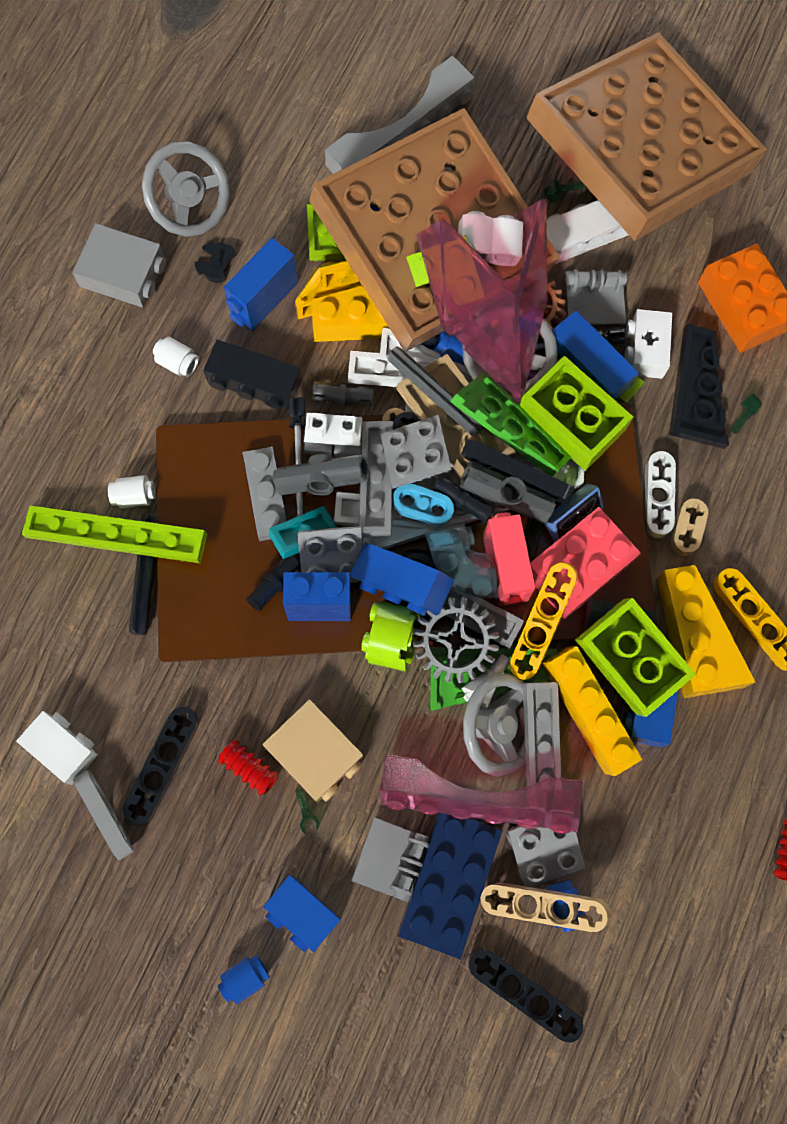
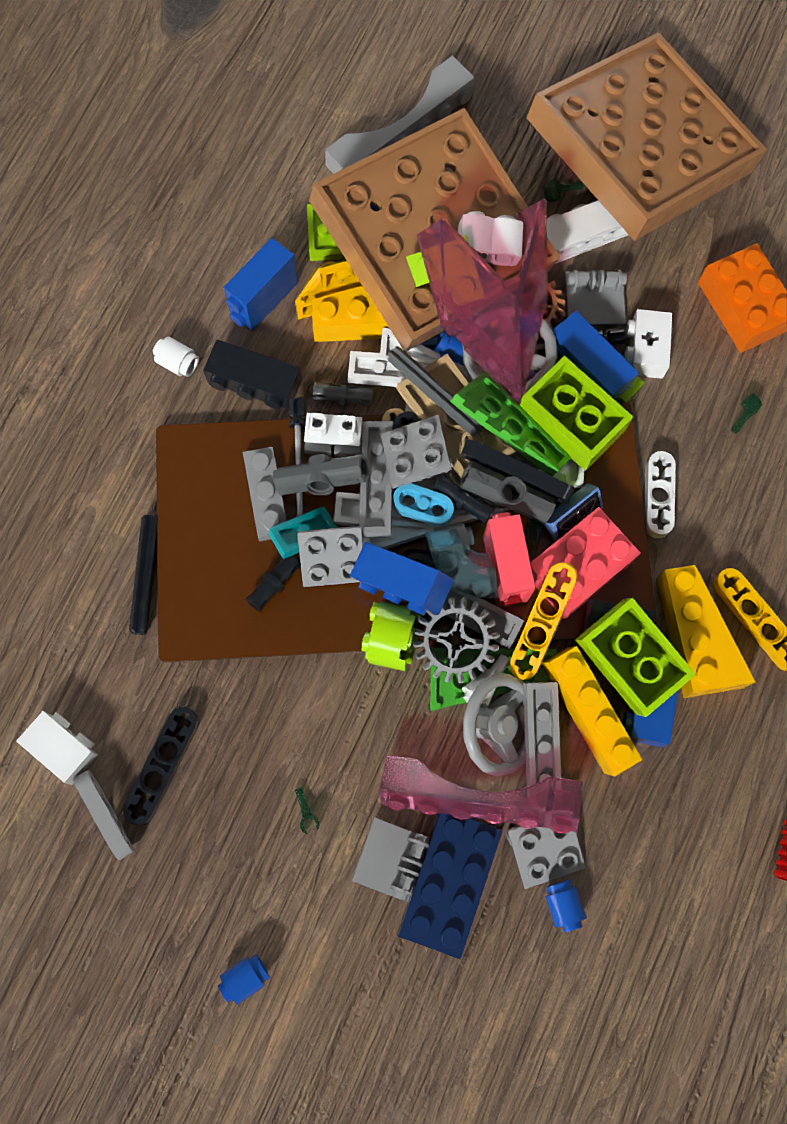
lime plate [22,506,207,564] -> none
light grey brick [72,223,166,308] -> none
white brick [108,475,156,509] -> none
light grey piece [142,141,230,237] -> none
black piece [194,241,237,283] -> none
red piece [218,740,278,796] -> none
tan brick [262,699,363,803] -> none
blue brick [263,875,341,952] -> none
blue brick [283,572,351,621] -> none
black beam [468,949,583,1043] -> none
tan beam [480,882,612,932] -> none
black wing [669,323,729,449] -> none
tan beam [671,498,708,556] -> none

